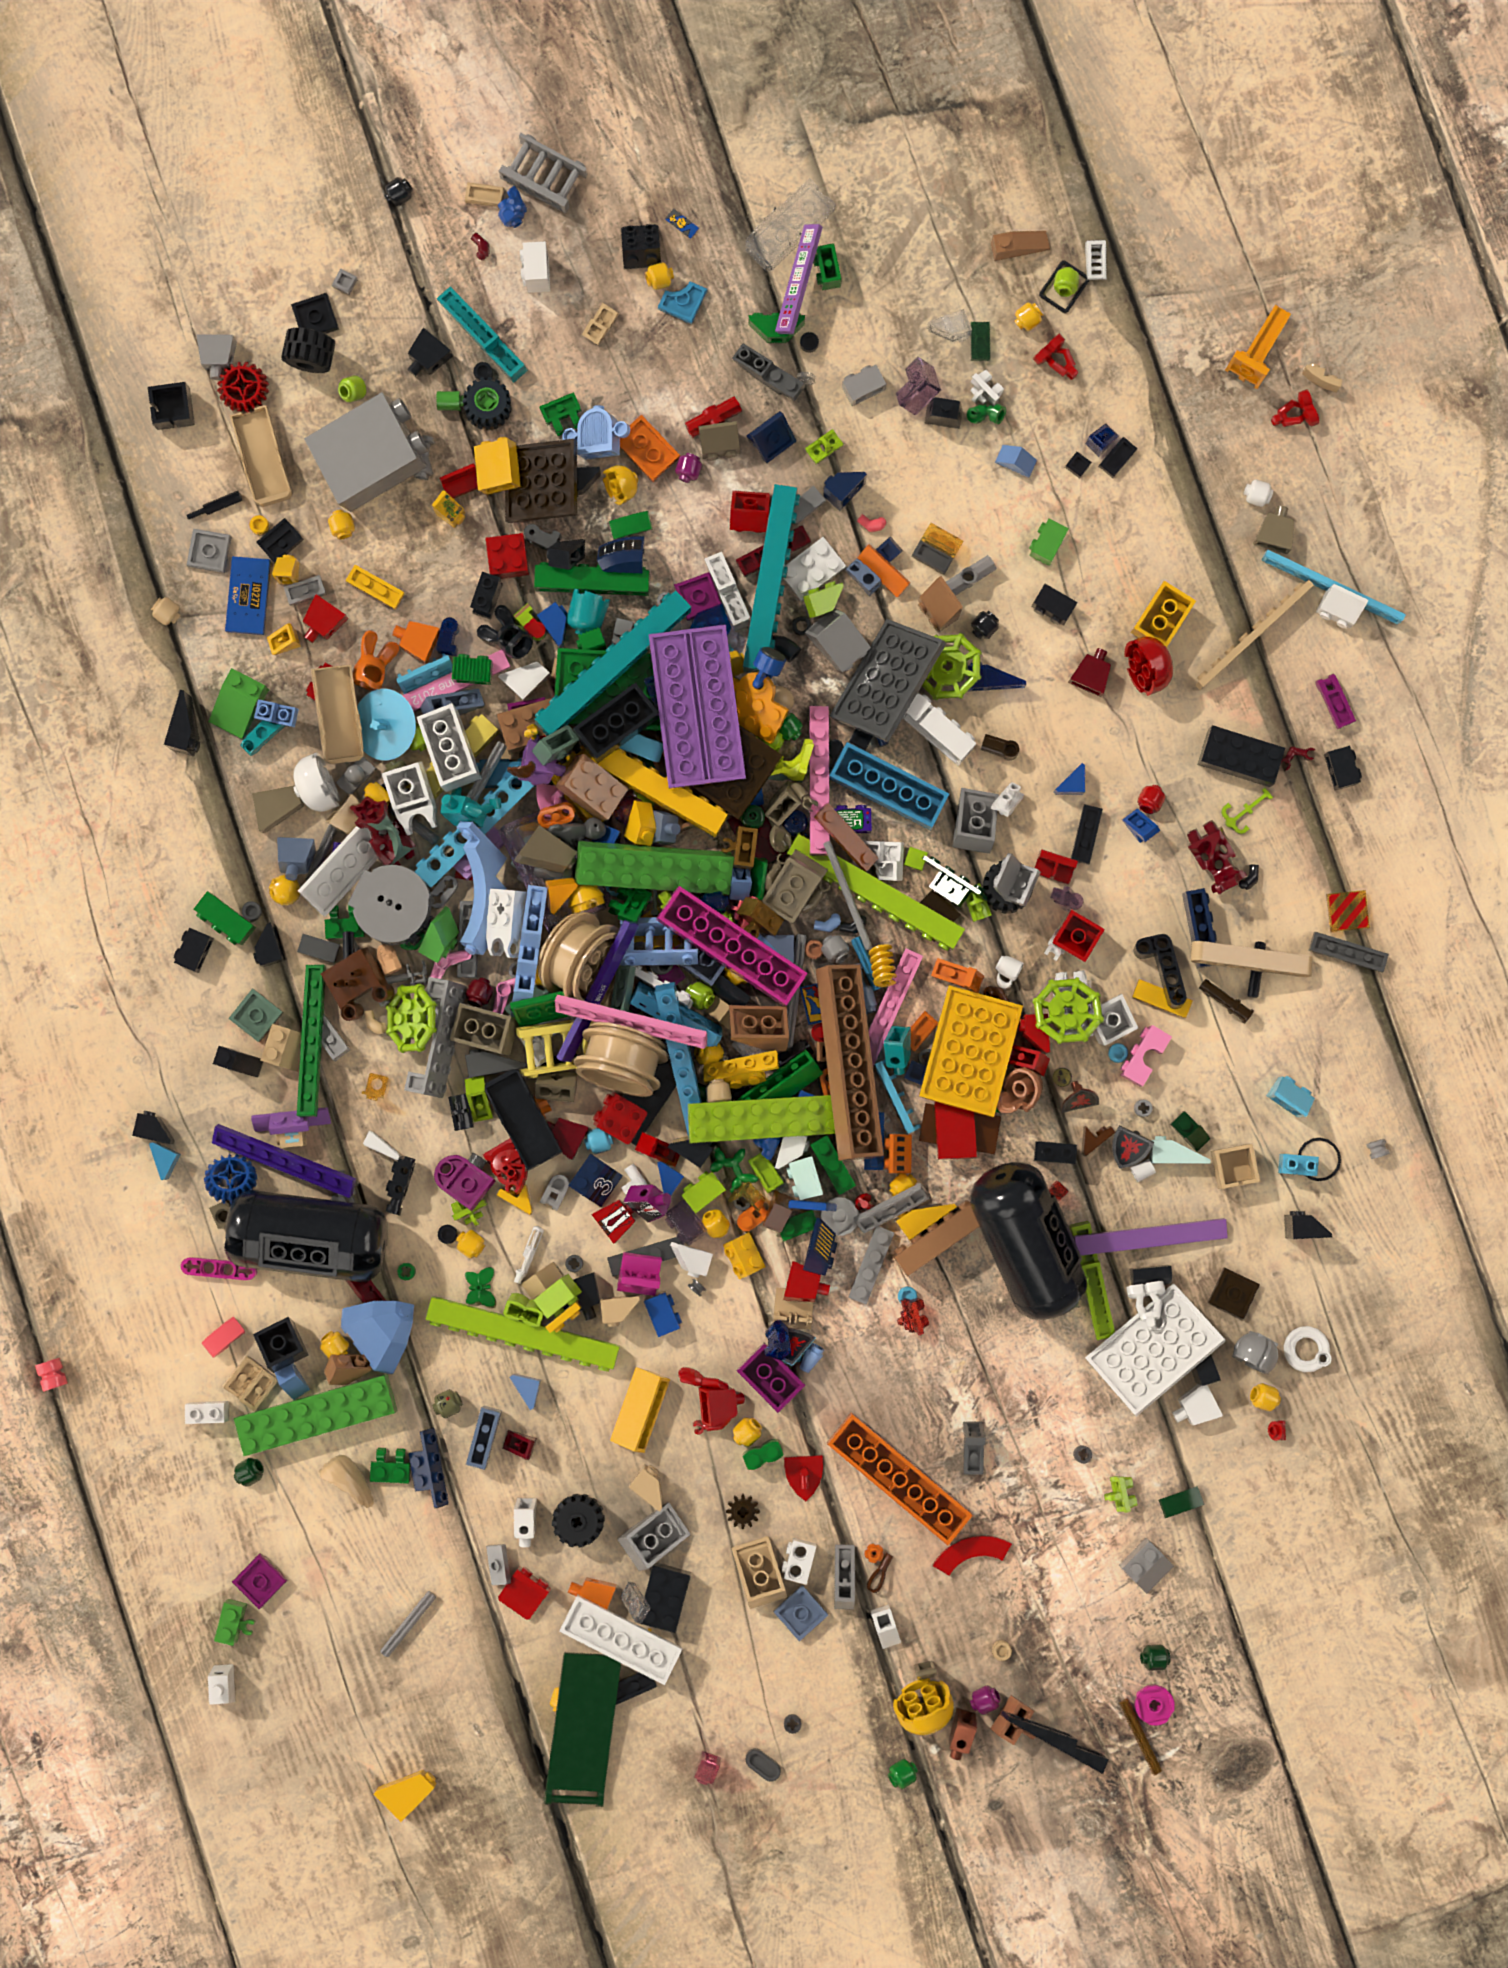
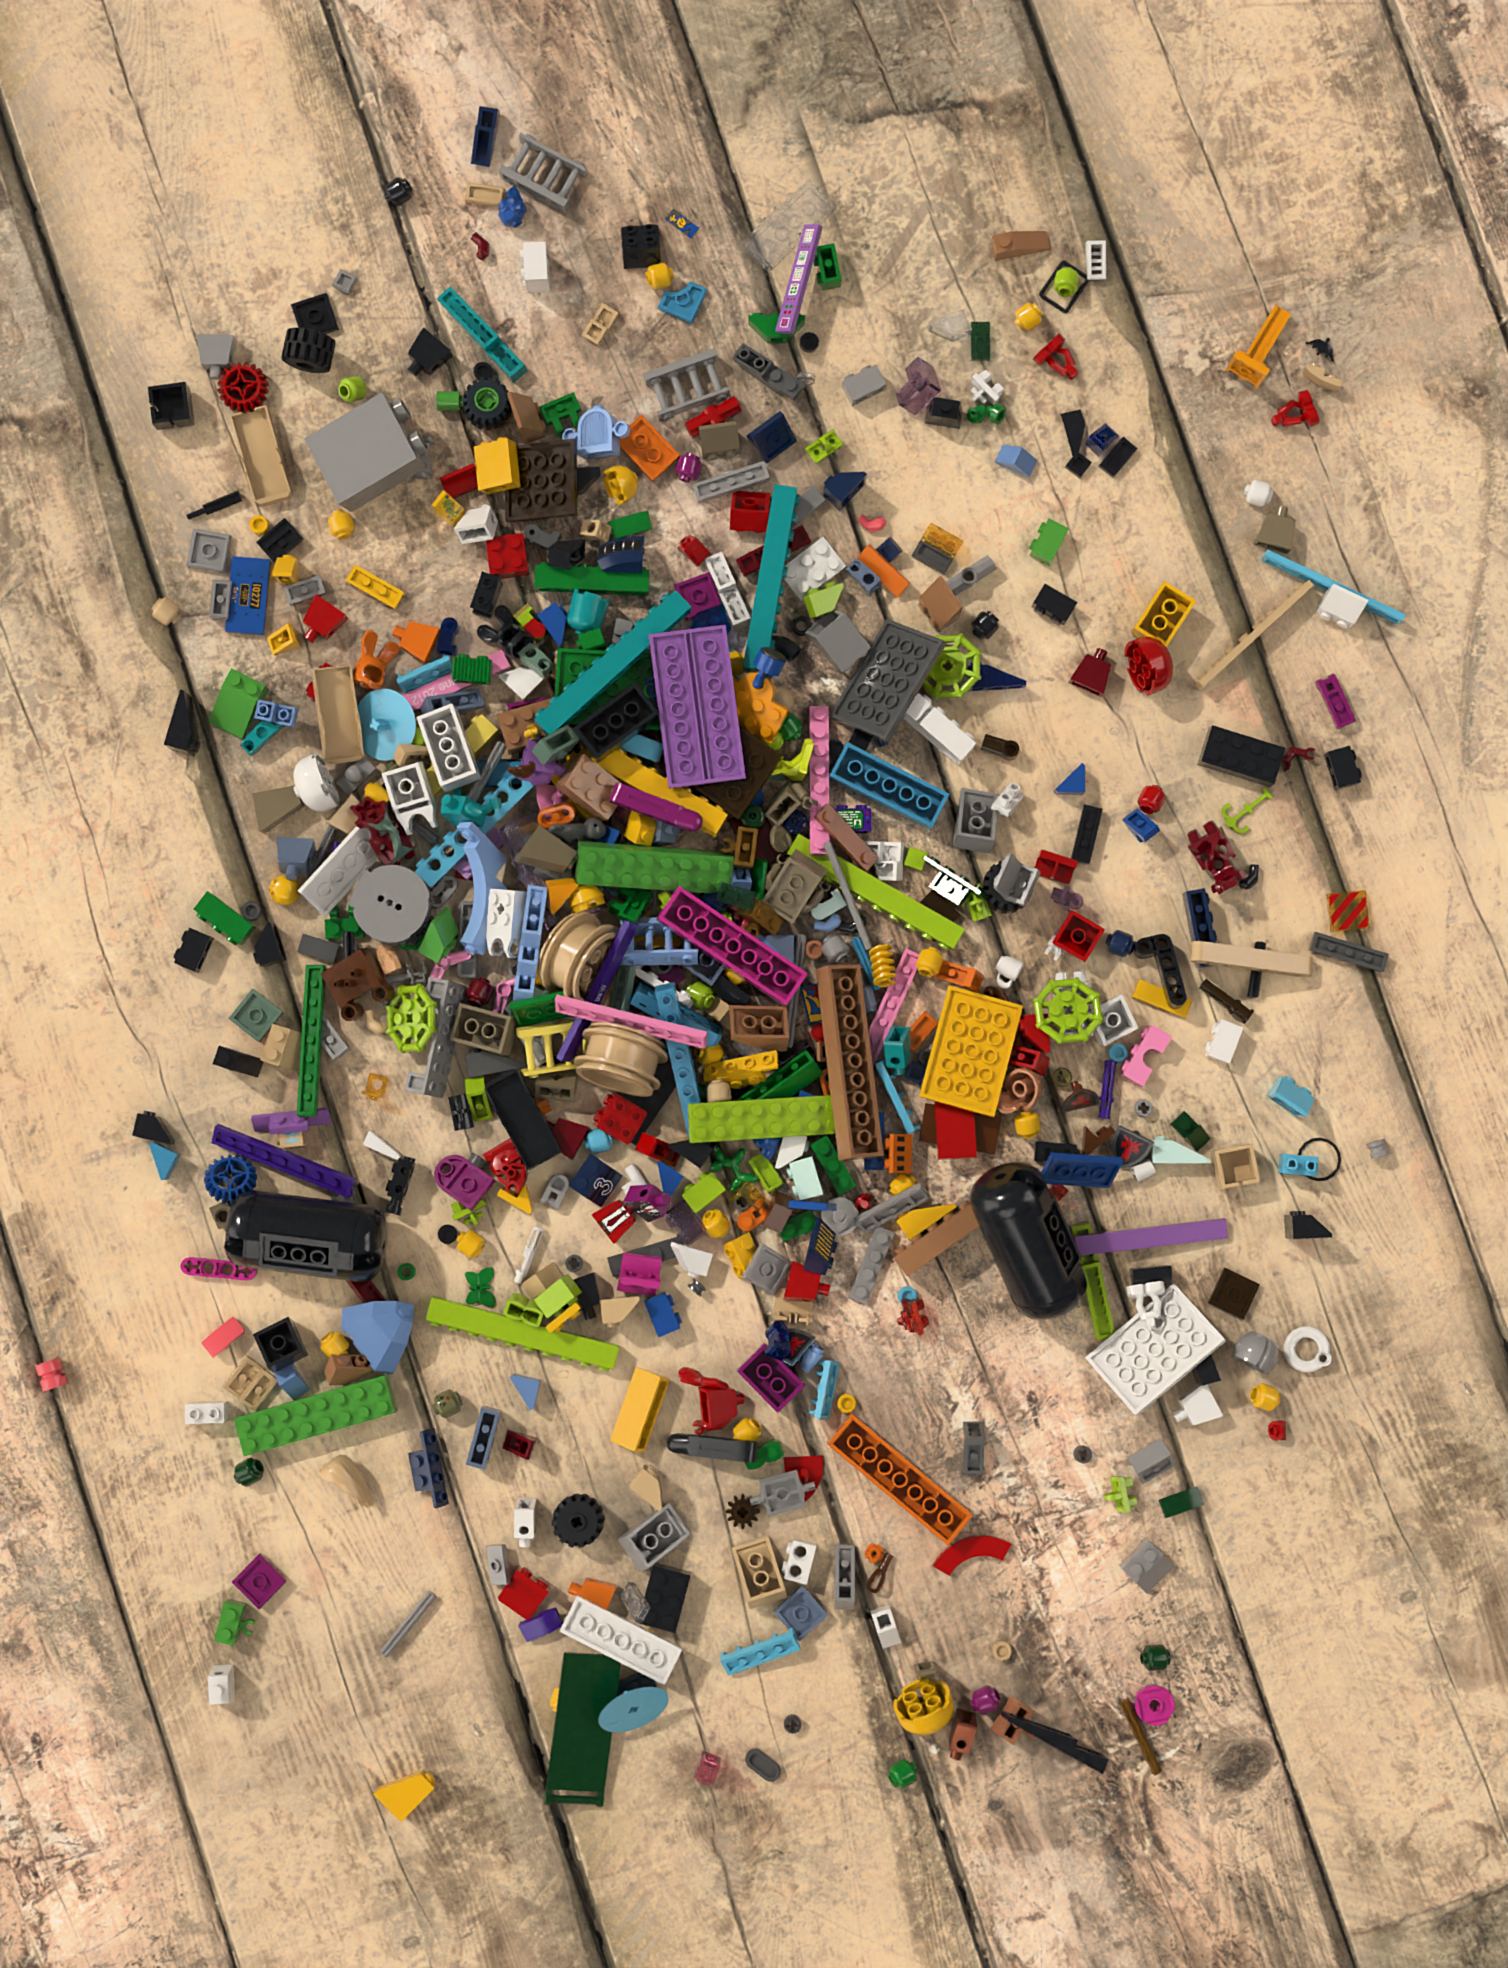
green plate [370,1448,410,1483] -> none
none -> light grey slope [209,579,232,620]
none -> tan slope [393,744,431,767]
none -> white torso [454,504,498,544]
none -> dark blue slope [471,106,500,167]
none -> medium nougat slope [507,392,547,444]
none -> sand green leg [518,642,555,678]
none -> dark purple slope [518,1607,563,1642]
none -> tan leg [579,519,612,543]
none -> medium azure piece [599,1687,669,1732]
none -> magenta piece [609,782,703,832]
none -> light grey fence [643,348,730,421]
none -> black piece [666,1433,758,1462]
none -> red bracket [677,535,710,567]
none -> light grey plate [692,461,770,504]
none -> clear green plate [716,882,758,912]
none -> medium azure hinge [720,1627,800,1676]
none -> light grey tile [742,1243,792,1296]
none -> light grey plate [750,1470,816,1516]
none -> medium azure plate [809,1360,840,1419]
none -> light aqua leg [810,889,847,920]
none -> yellow tile [837,1393,857,1413]
none -> yellow head [916,947,943,977]
none -> yellow head [1014,1110,1041,1139]
none -> blue tile [1041,1153,1123,1188]
none -> black sticker [1061,409,1085,460]
none -> dark purple pin [1098,1060,1117,1119]
none -> dark blue head [1105,930,1136,958]
none -> light grey panel [1128,1439,1176,1484]
none -> white brick [1204,1019,1243,1064]
none -> black piece [1306,338,1334,362]

